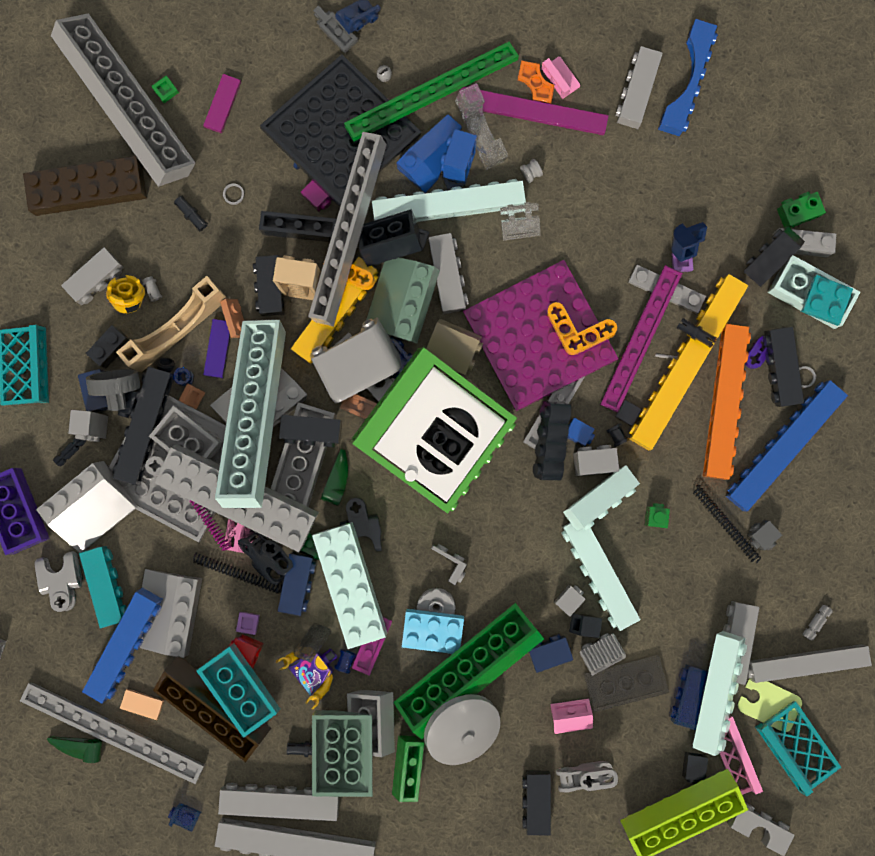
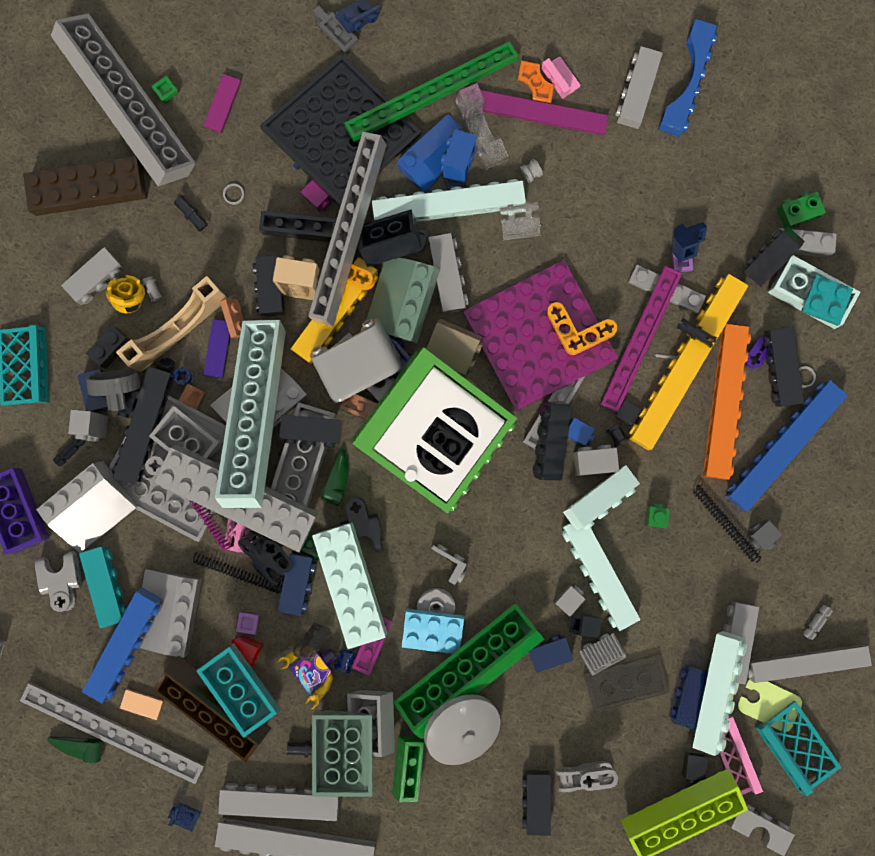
light grey hinge [377,65,392,82] -> none
bright pink panel [550,699,593,734] -> none

